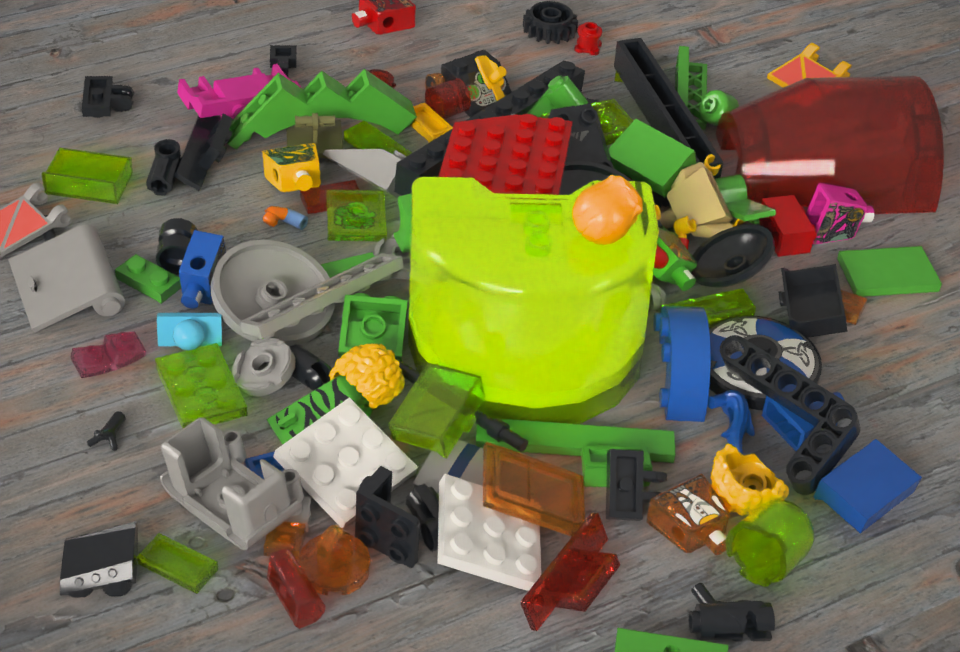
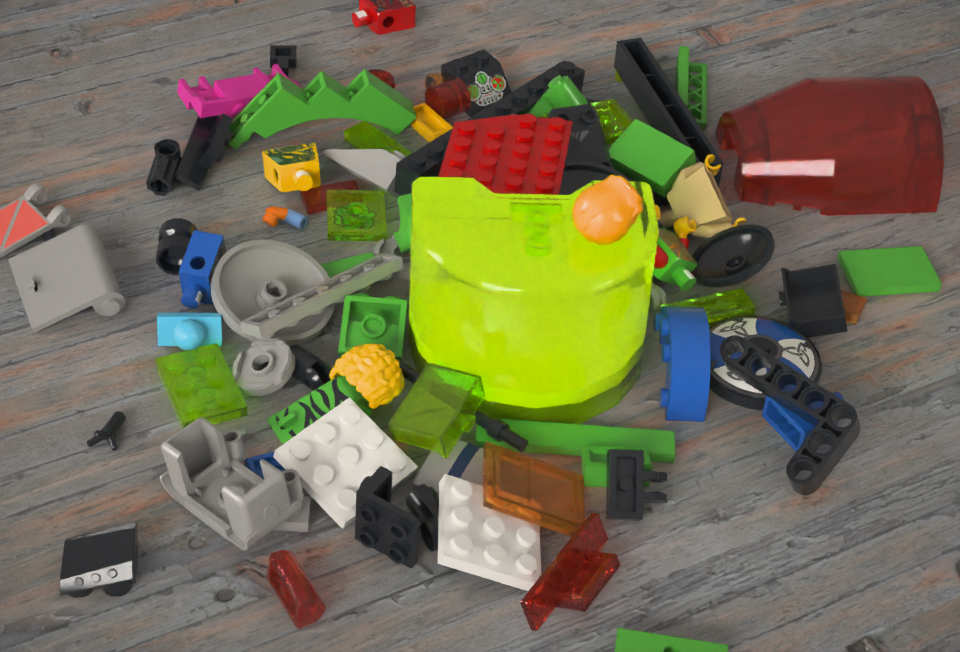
clear neon green container [42,147,133,204] -> none
clear pink slope [71,331,146,378] -> none
black hinge [82,76,134,118] -> none
bright green plate [115,254,181,304] -> none
clear neon green tile [137,533,218,594] -> none
clear orange plate [264,521,306,560] -> none
olive plate [286,113,343,159] -> none
clear orange tile [299,524,371,596] -> none
yellow piece [475,55,507,101] -> none
black gear [523,1,578,44] -> none
red brick [575,22,603,55] -> none
clear orange torso [646,474,730,555] -> none
black piece [688,583,775,642] -> none
bright green head [699,90,739,128] -> none
blue piece [707,390,755,454] -> none
yellow hair [710,444,789,518] -> none
bright green door [715,174,776,224] -> none
clear neon green cylinder [726,499,815,587] -> none
red brick [759,195,817,257] -> none
flag [767,43,852,102] -> none
torso [806,183,874,244] -> none
blue container [813,439,922,533] -> none

